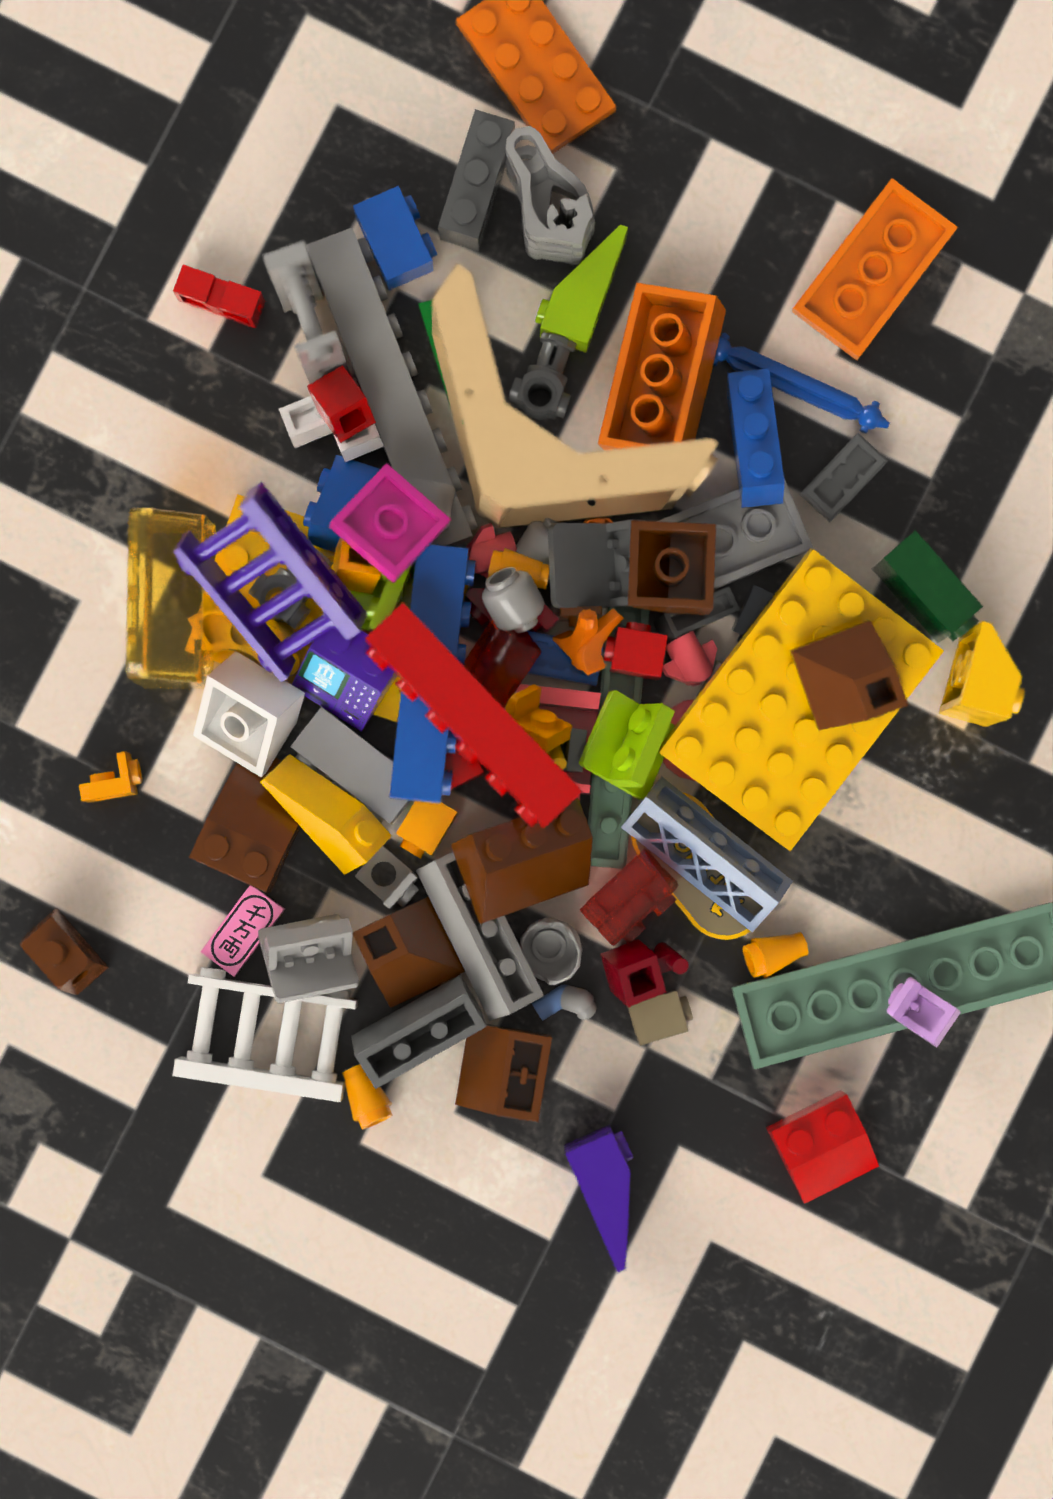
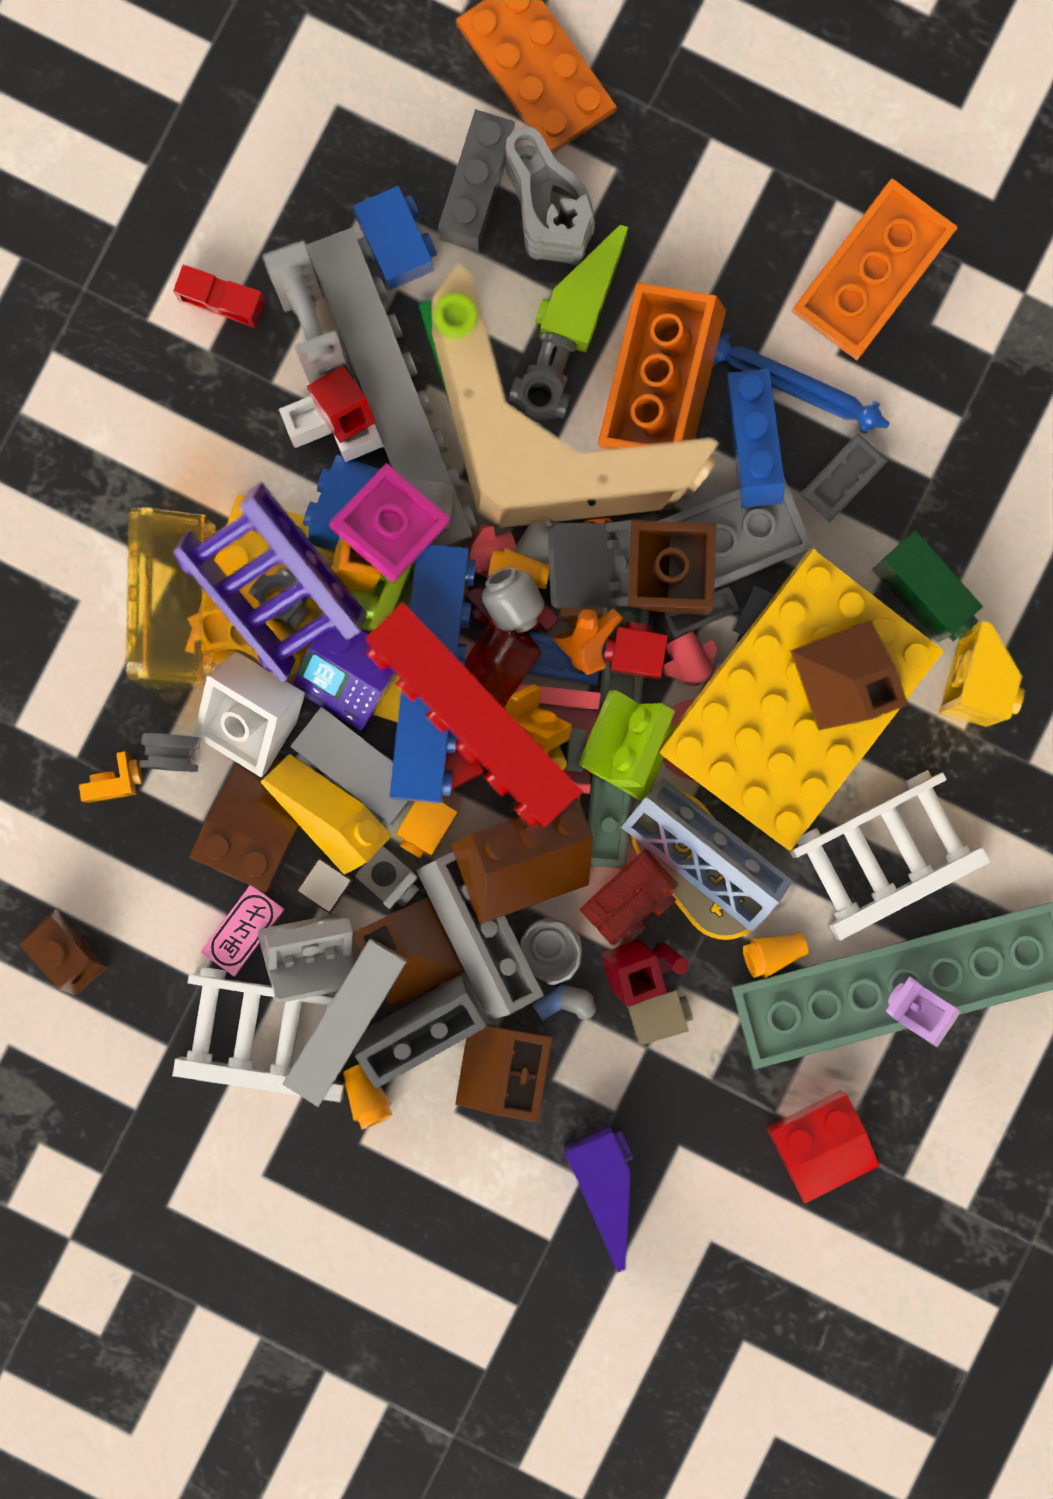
none -> dark grey wheel [139,733,201,772]
none -> light grey tile [282,938,408,1107]
none -> white tile [295,857,354,915]
none -> lime tile [433,292,478,340]
none -> white fence [789,770,990,940]

